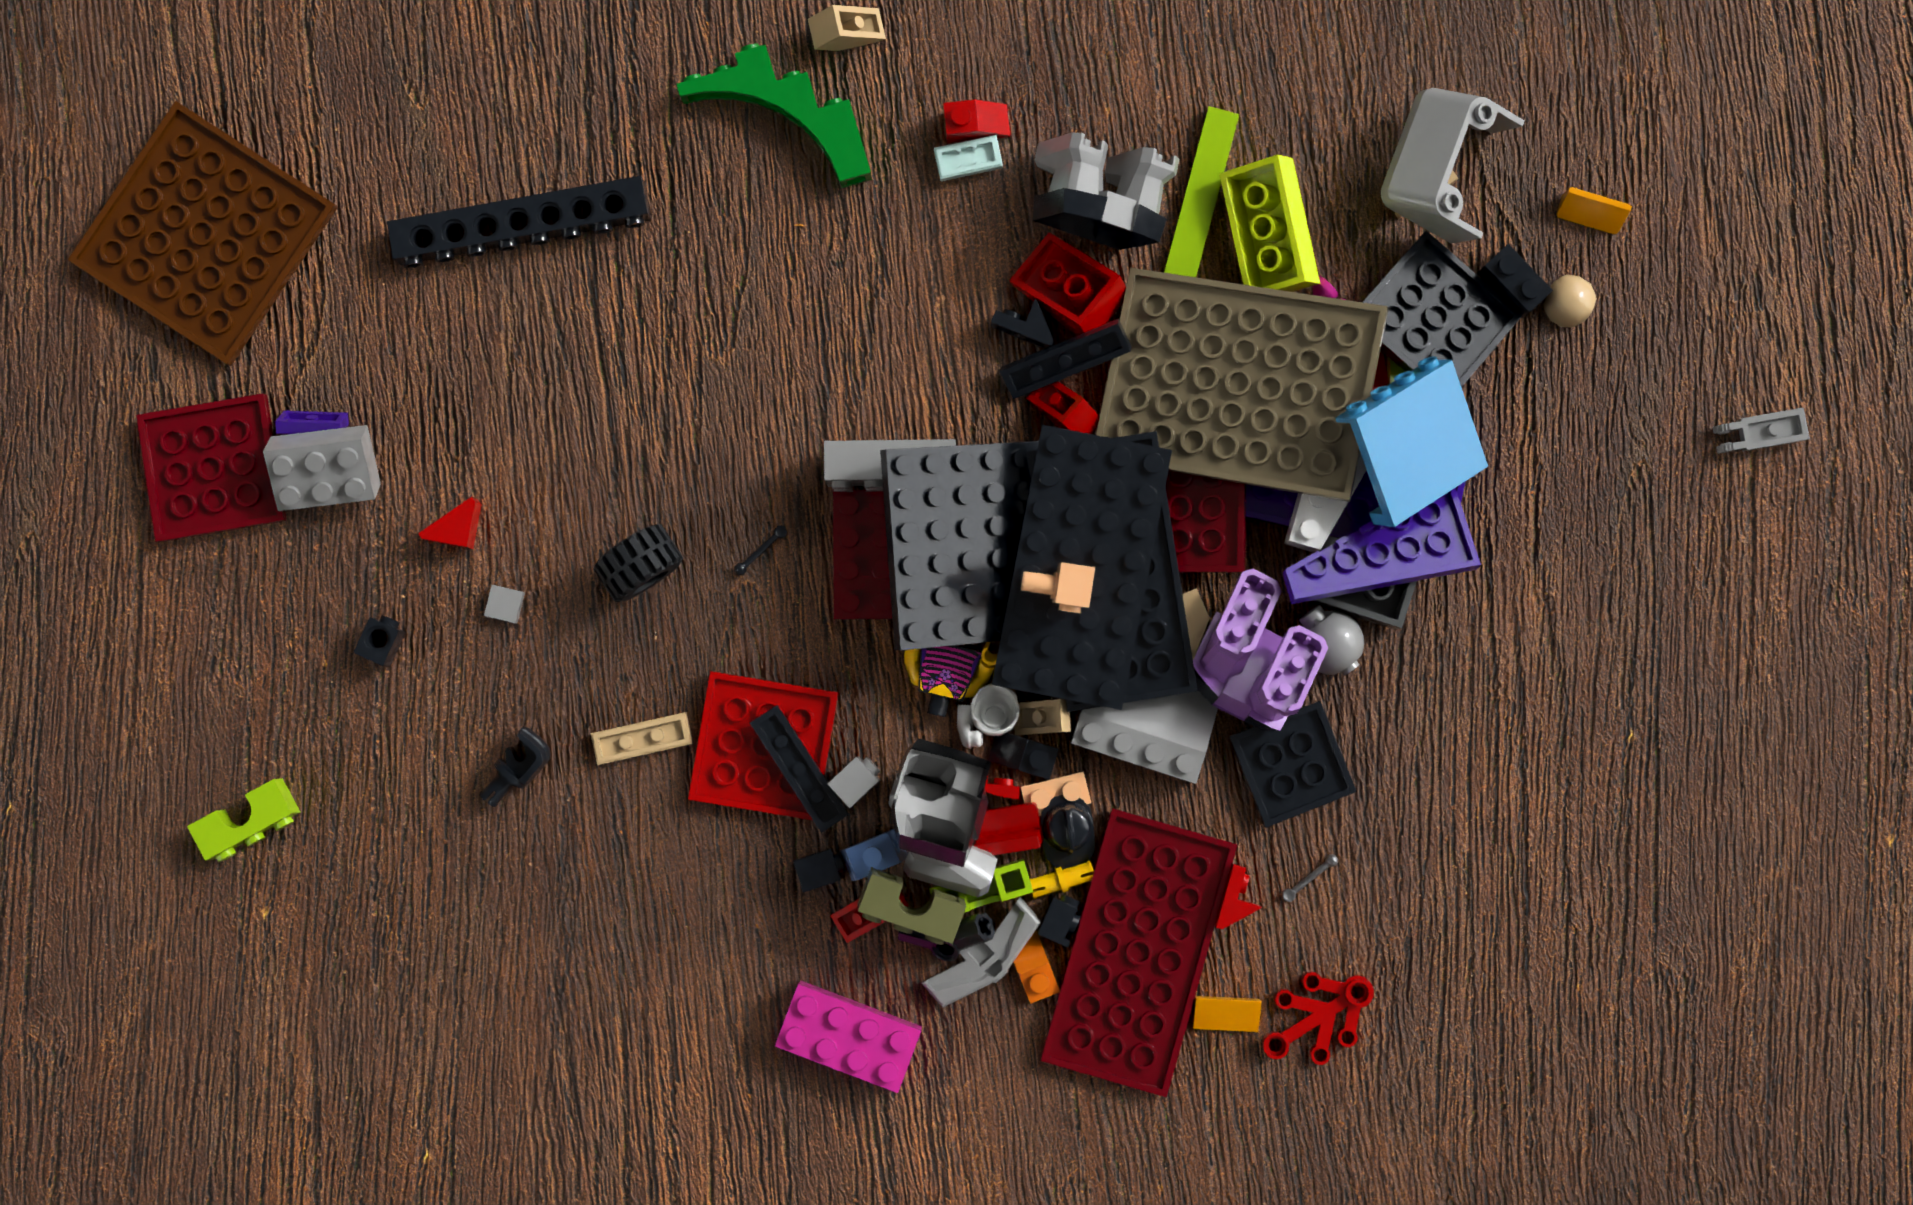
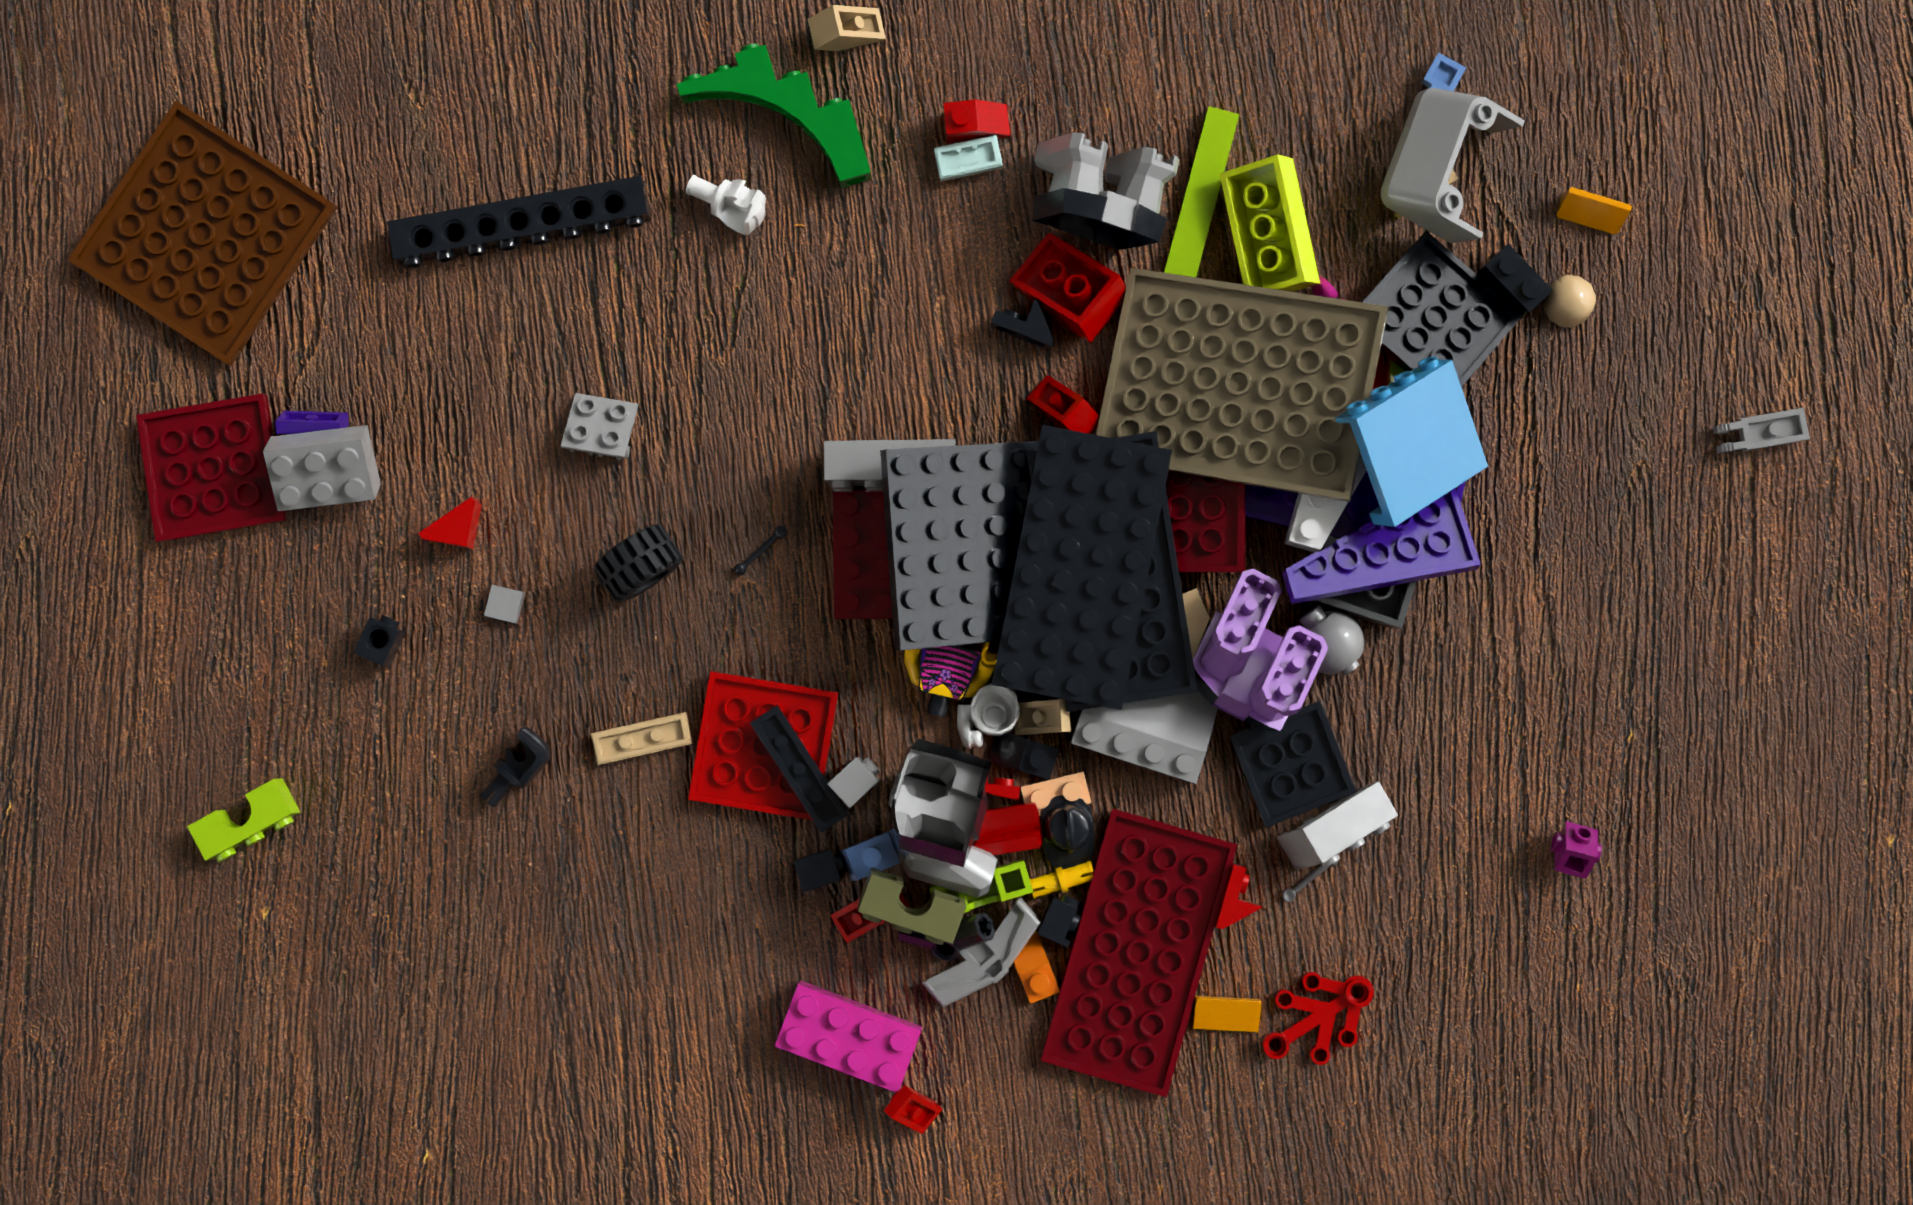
black plate [1000,319,1132,399] -> none
light nougat brick [1021,562,1095,613] -> none
none -> light grey hinge [561,393,639,460]
none -> white piece [686,175,766,236]
none -> red plate [883,1084,943,1134]
none -> wedge [1277,781,1398,870]
none -> medium blue plate [1421,52,1466,91]
none -> magenta brick [1551,821,1602,879]

